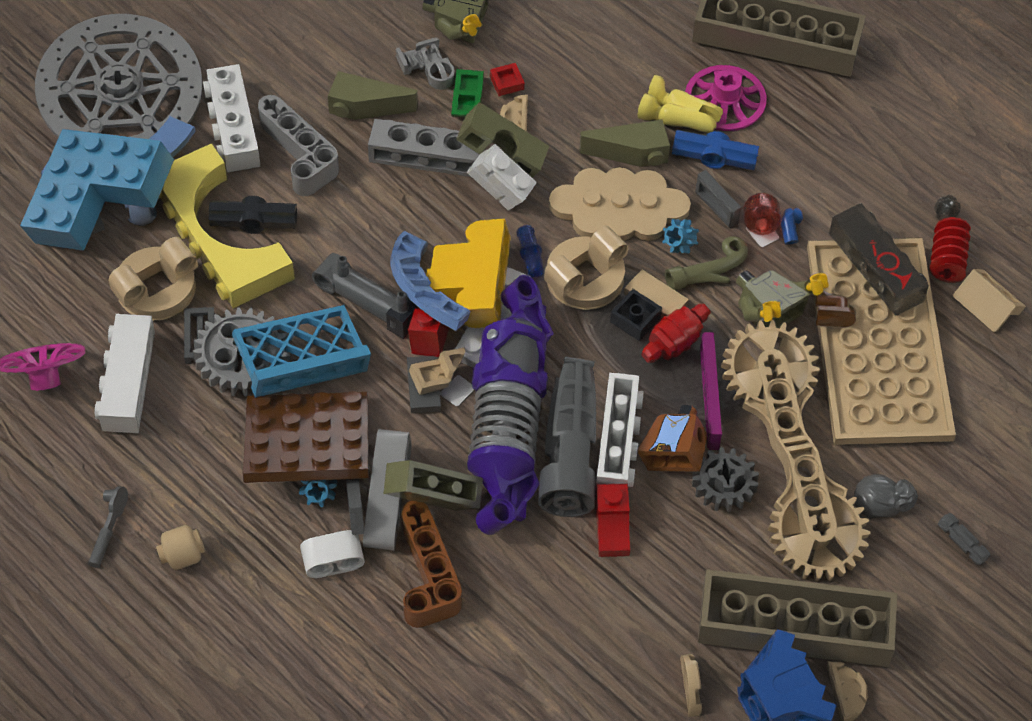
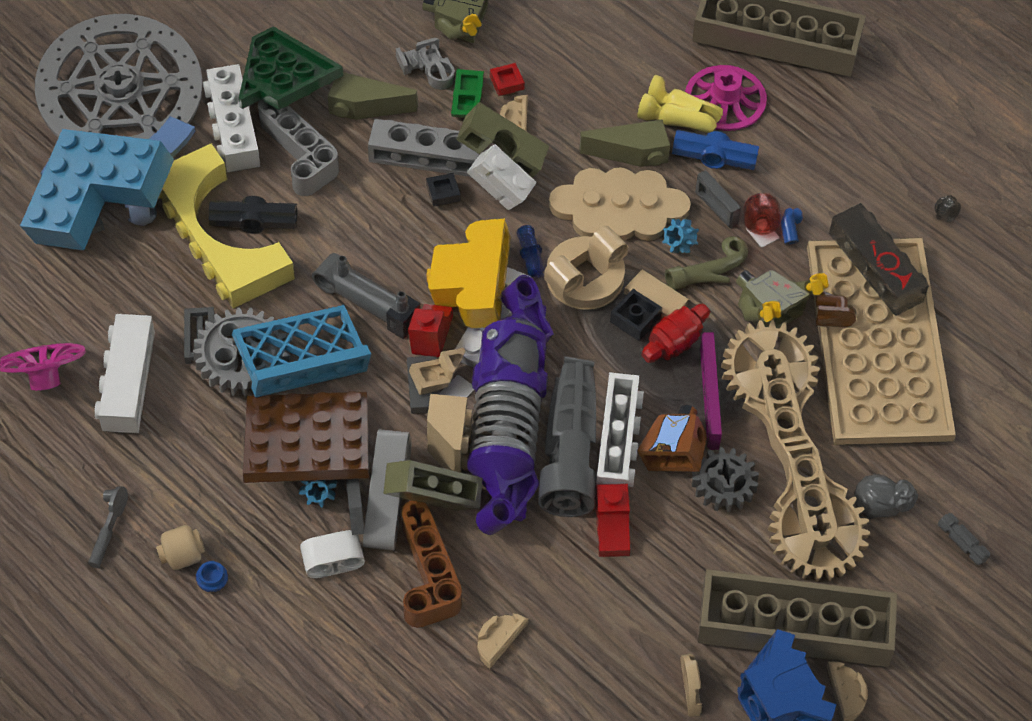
tan piece [108,237,198,321] -> none
medium blue tile [390,231,471,331] -> none
red piece [929,217,971,283] -> none
tan panel [953,269,1026,332] -> none
none -> blue plate [196,561,228,592]
none -> dark green wing [238,26,344,110]
none -> black plate [426,173,461,207]
none -> tan slope [427,394,473,473]
none -> tan tile [477,614,528,669]

